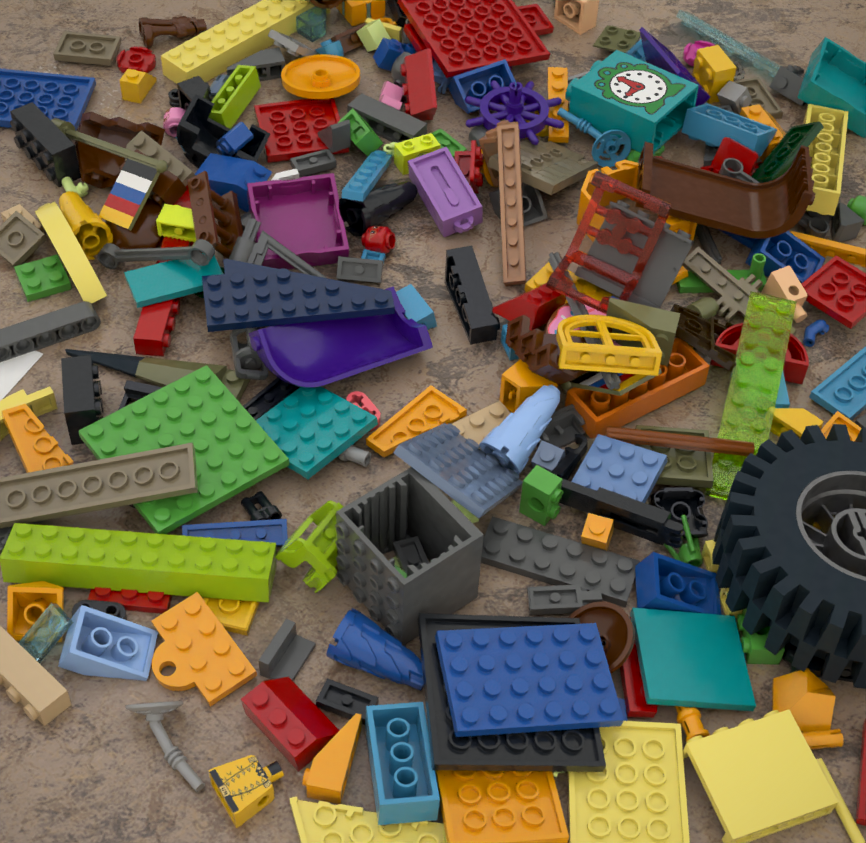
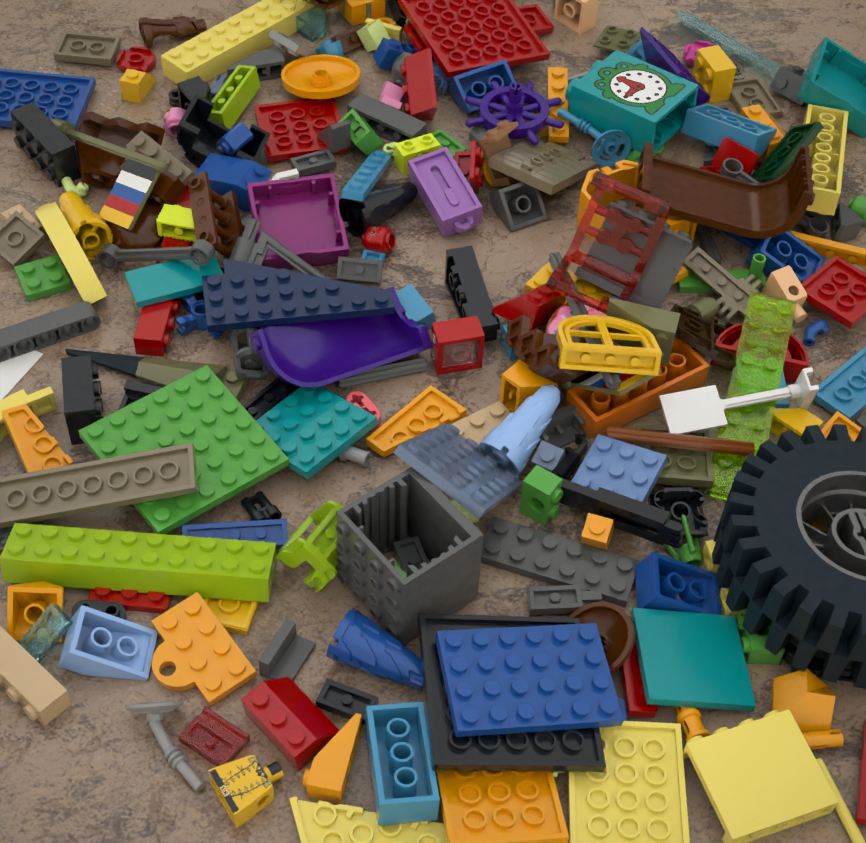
medium nougat plate [497,124,527,286] -> none
light grey brick [717,80,752,115] -> none
none -> blue pin [176,294,222,339]
none -> clear red plate [178,706,250,766]
none -> dark grey axle [337,357,428,388]
none -> red piece [430,316,485,375]
none -> white piece [659,367,819,434]

